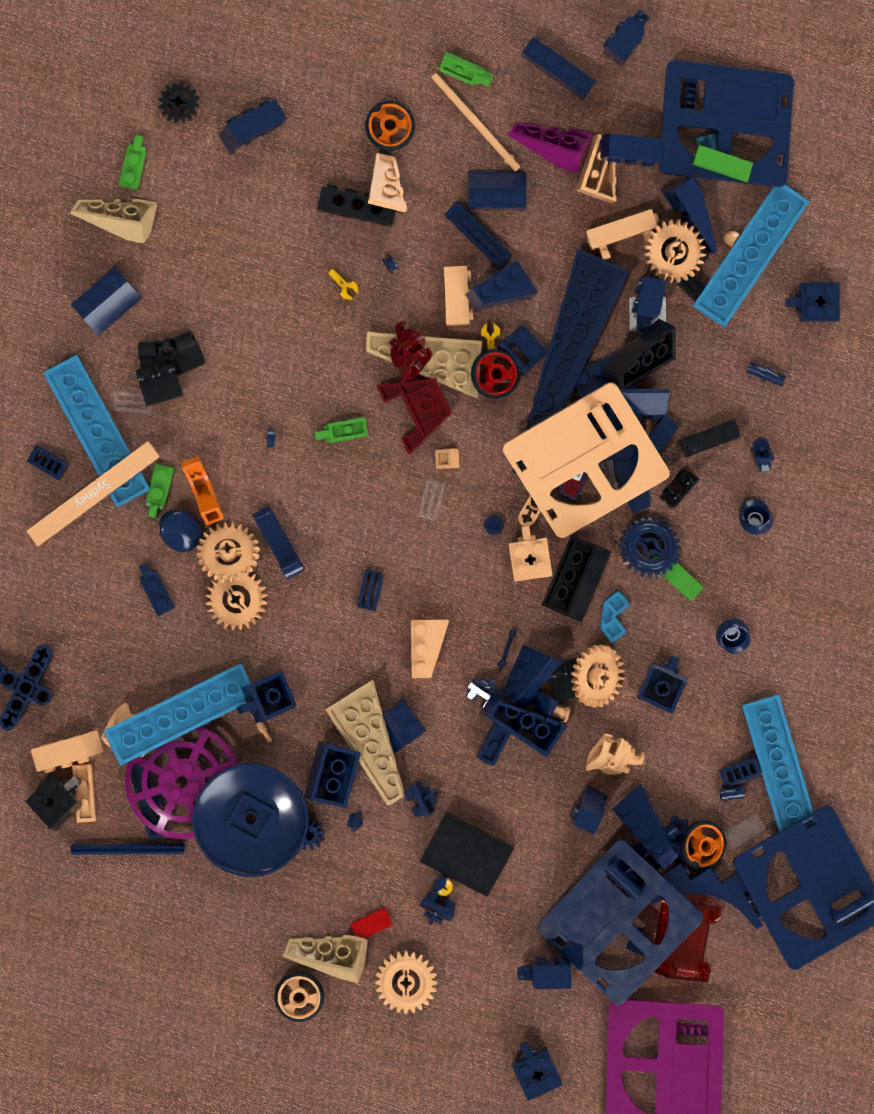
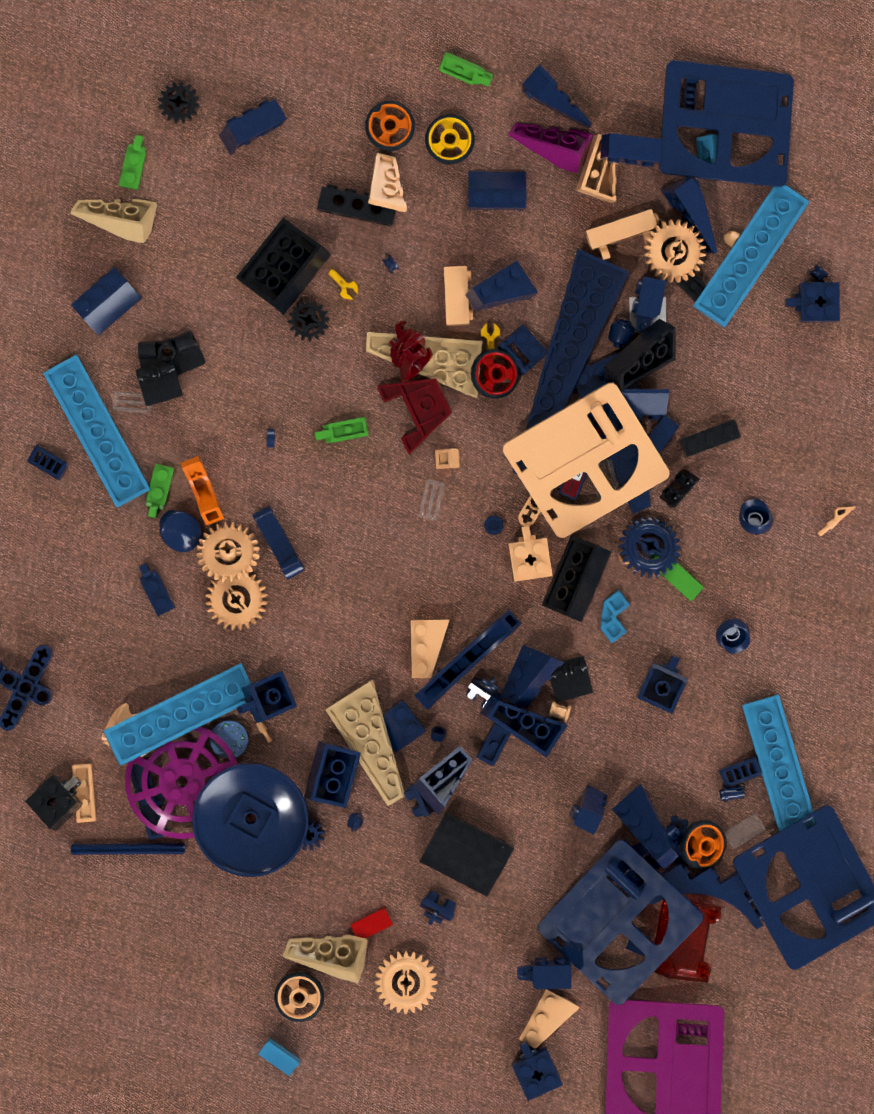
light nougat tile [27,441,160,546] -> none
light nougat wedge [31,730,103,773] -> none
dark blue tile [357,570,384,611] -> none
light nougat bar [431,73,521,172] -> none
tile [434,876,453,896] -> none
dark blue tile [444,201,512,269] -> none
dark blue hinge [498,630,516,669] -> none
dark blue brick [521,37,596,101] -> none
dark blue slope [535,691,559,718] -> none
light nougat gear [571,645,625,708] -> none
light nougat helmet [586,733,644,776] -> none
dark blue hinge [603,10,649,67] -> none
bright green tile [692,145,753,182] -> none
dark blue pin [746,361,786,387] -> none
dark blue hips [750,438,775,472] -> none
none -> medium blue tile [210,720,249,759]
none -> black slope [236,218,331,315]
none -> dark azure panel [258,1038,301,1076]
none -> black gear [288,300,330,342]
none -> dark blue wedge [413,746,473,815]
none -> dark blue arch [414,610,522,710]
none -> yellow wheel [425,114,475,164]
none -> dark blue hinge [431,727,446,743]
none -> light nougat wing [519,989,580,1049]
none -> dark blue wedge [522,65,592,129]
none -> dark blue head [608,319,635,349]
none -> dark blue bush [809,265,829,282]
none -> light nougat hand [818,506,856,537]

